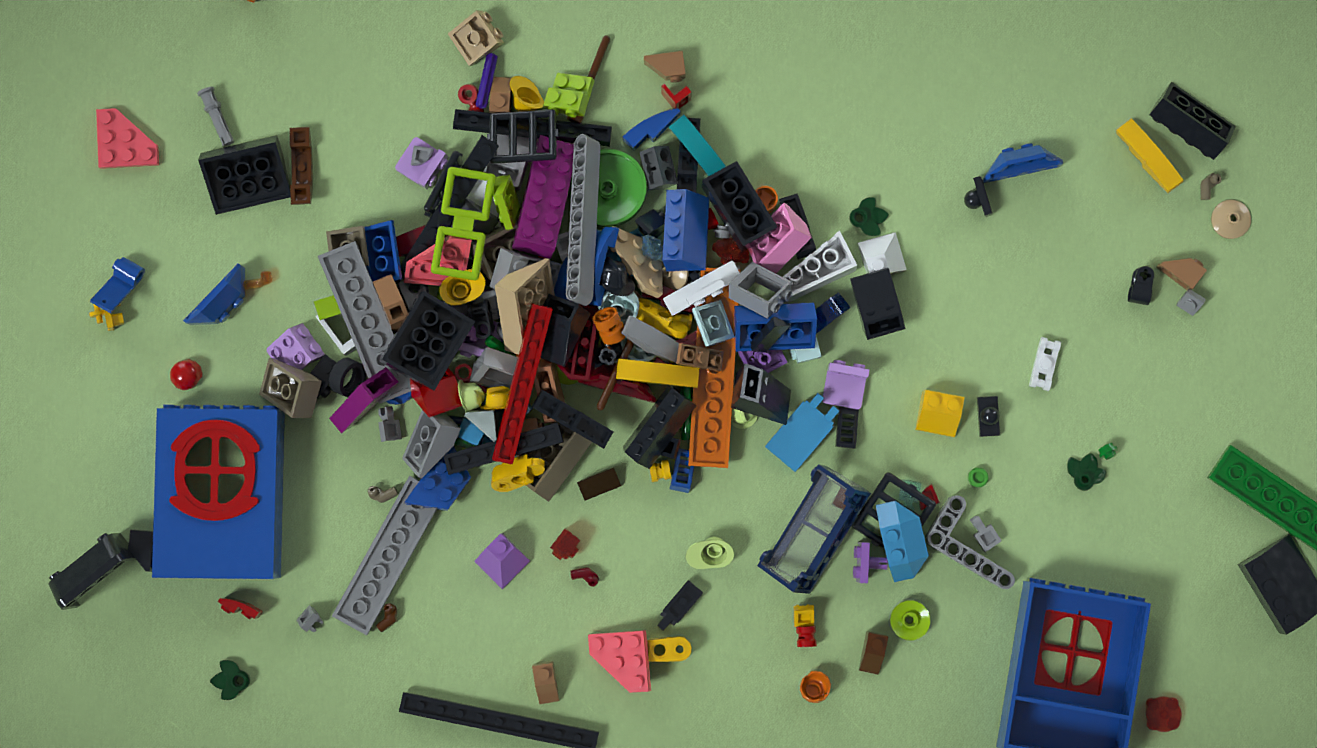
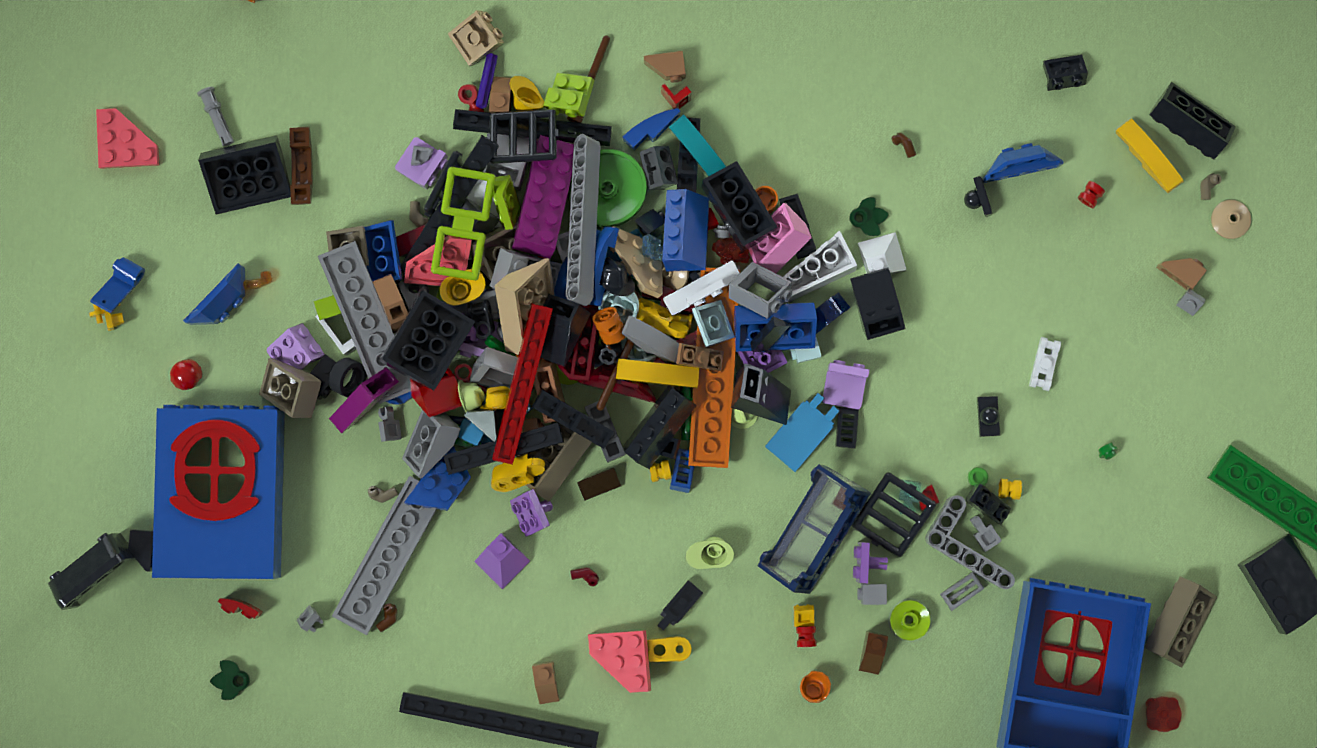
clear red brick [550,528,581,560] -> none
dark azure wedge [876,501,929,582] -> none
yellow slope [915,390,965,437] -> none
dark green plate [1067,453,1106,491] -> none
black piece [1128,266,1154,305] -> none
none -> dark tan arm [409,201,429,227]
none -> medium lavender plate [510,489,553,537]
none -> dark grey arch [584,401,626,463]
none -> light grey brick [857,584,887,605]
none -> reddish brown arm [891,133,916,158]
none -> light grey tile [940,572,984,611]
none -> black slope [965,483,1012,525]
none -> yellow wheel [998,478,1022,500]
none -> black bracket [1043,55,1088,91]
none -> red wheel [1077,181,1105,208]
none -> dark tan slope [1144,576,1217,668]

